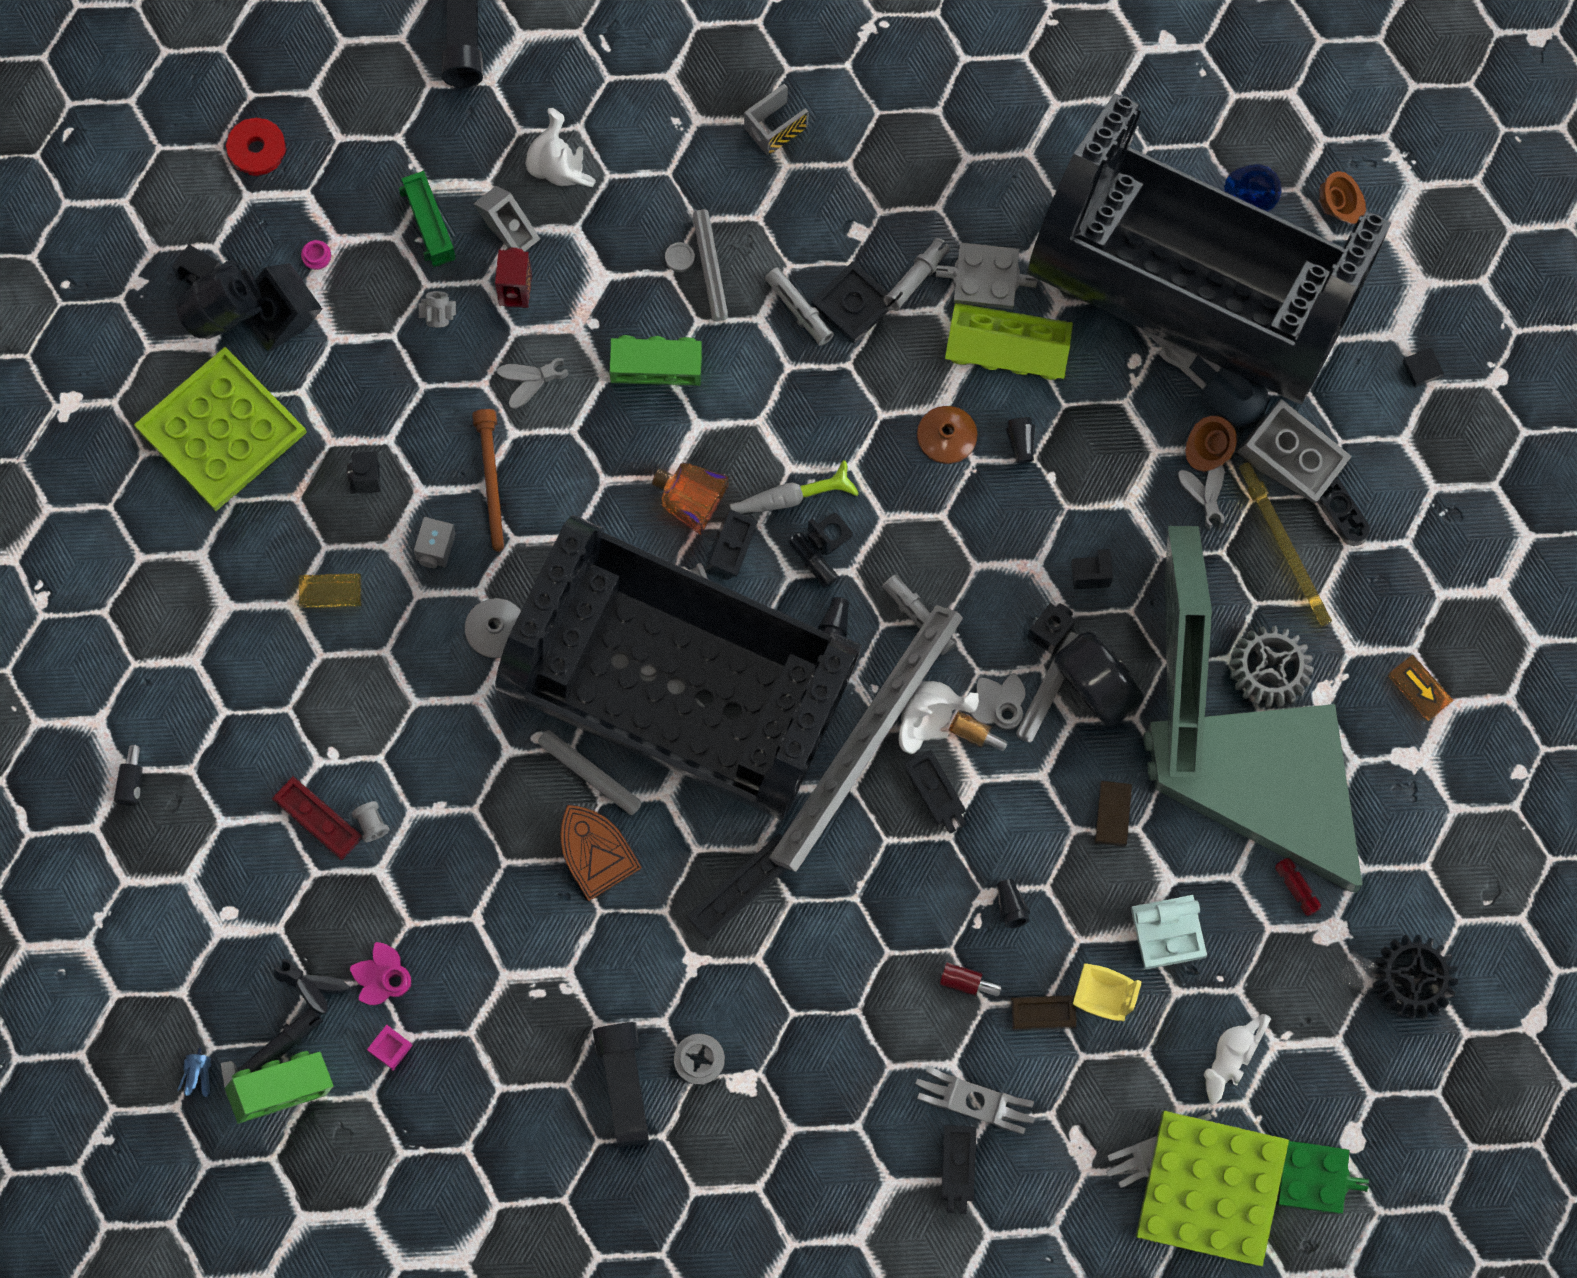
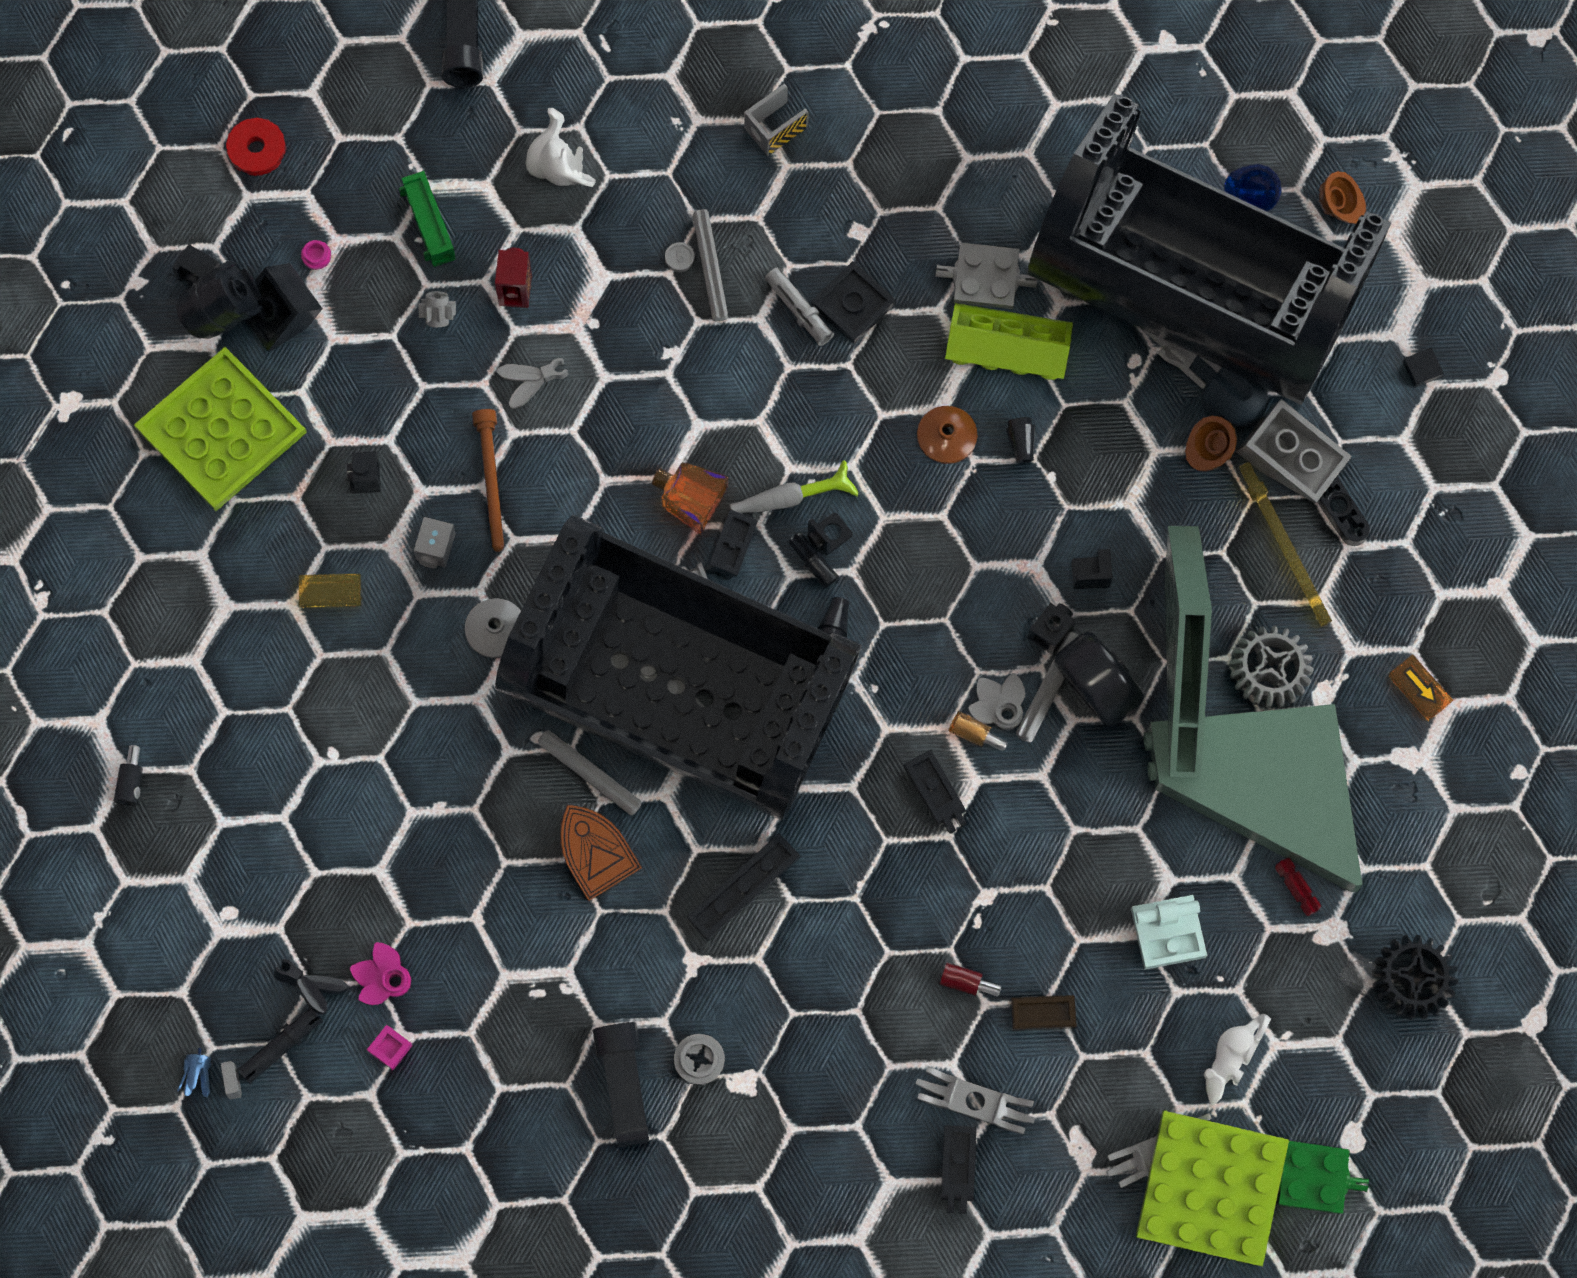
bright green brick [224,1051,334,1124] -> none
dark red tile [272,776,362,861] -> none
light grey bush [352,801,390,842] -> none
light grey slope [473,186,540,252] -> none
bright green brick [610,335,702,386] -> none
light grey plate [769,605,963,872] -> none
light grey pin [882,574,957,655] -> none
light grey pin [884,238,950,311] -> none
white piece [899,681,979,754] -> none
black cone [996,879,1030,928] -> none
light yellow piece [1072,963,1142,1021] -> none
dark brown tile [1095,781,1132,847] -> none
light grey piece [1178,465,1224,530] -> none

